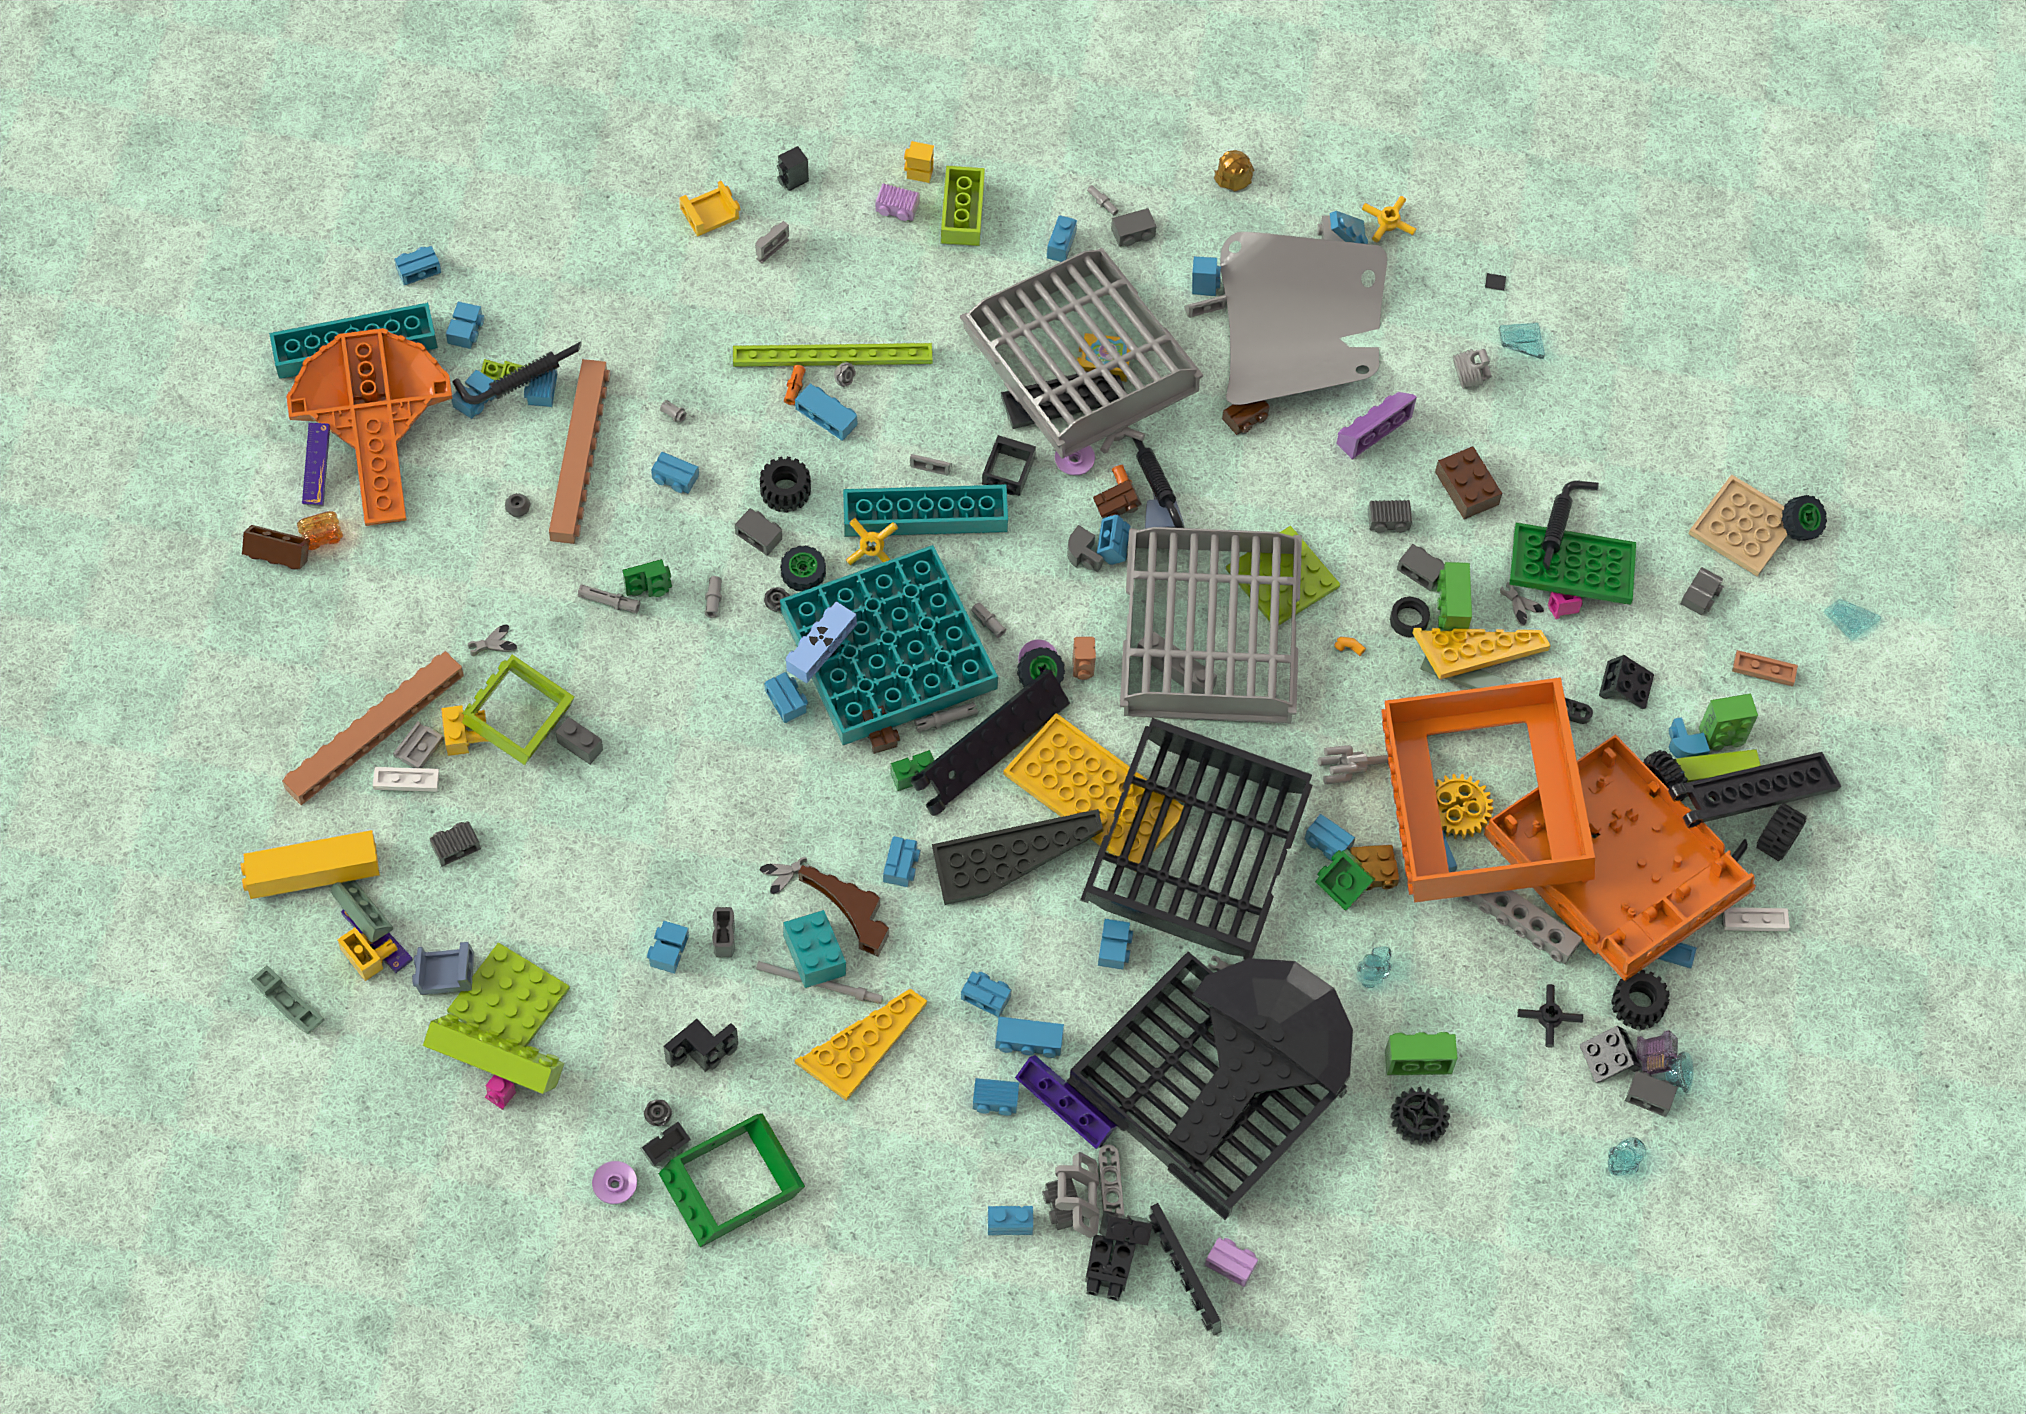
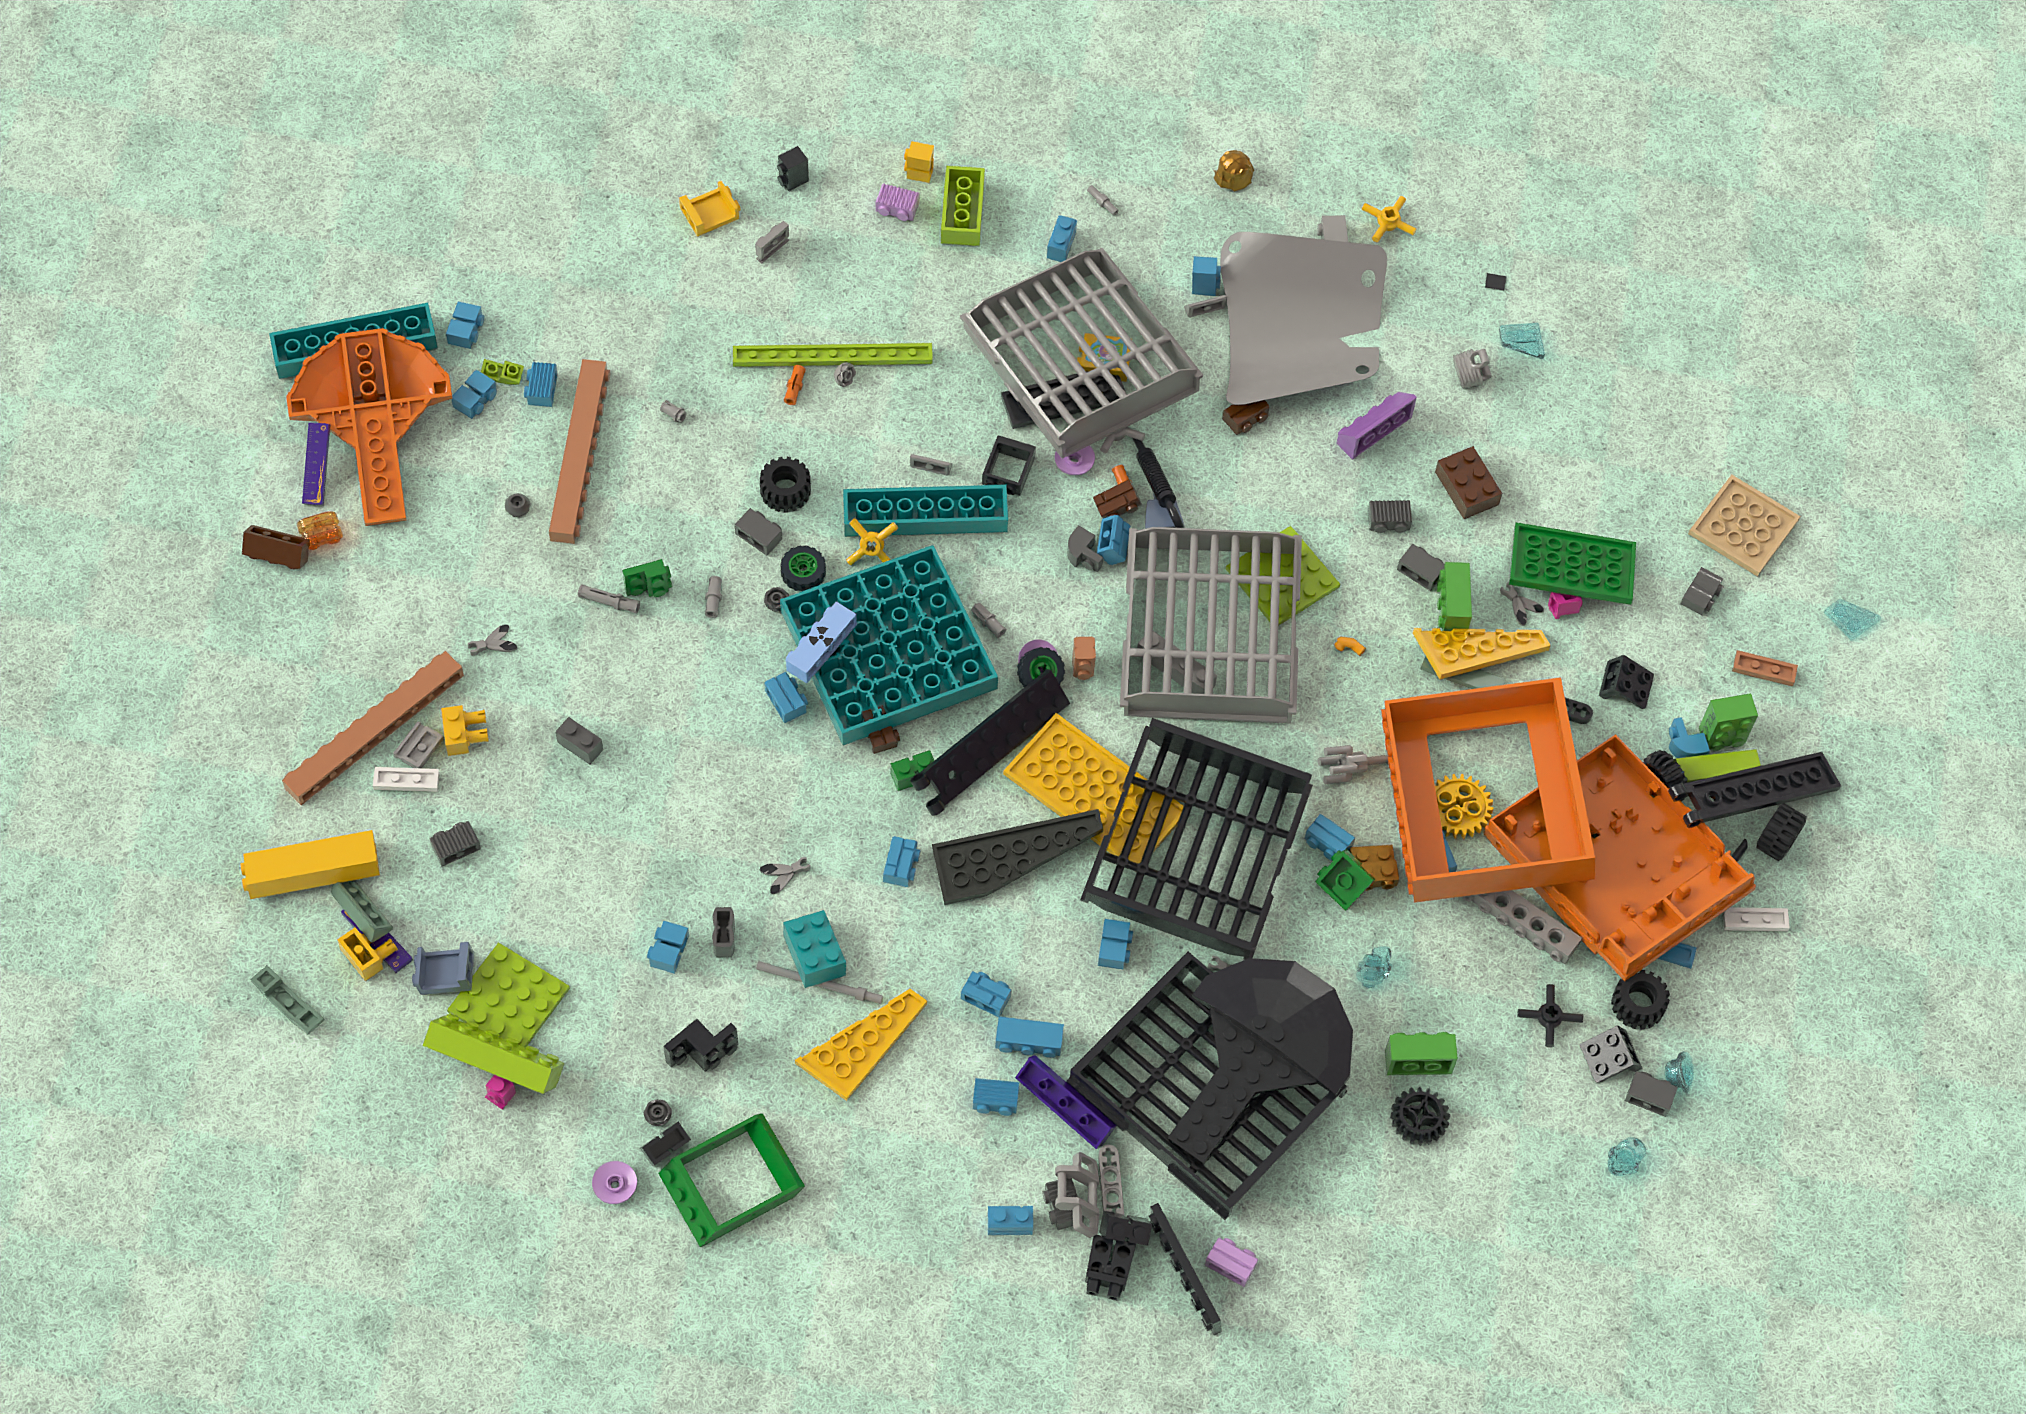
dark azure brick [394,246,441,286] -> none
black piece [452,341,582,405] -> none
lime window [462,654,575,765] -> none
dark azure brick [651,452,699,494] -> none
dark azure brick [795,383,858,441] -> none
reddish brown arch [799,865,889,957] -> none
light grey pin [914,702,978,733] -> none
dark grey brick [1111,208,1157,247] -> none
dark azure wing [1330,210,1368,244] -> none
black tyre [1390,596,1430,638] -> none
black piece [1542,480,1599,570] -> none
piece [1637,1030,1678,1075] -> none
black wheel [1782,495,1827,541] -> none

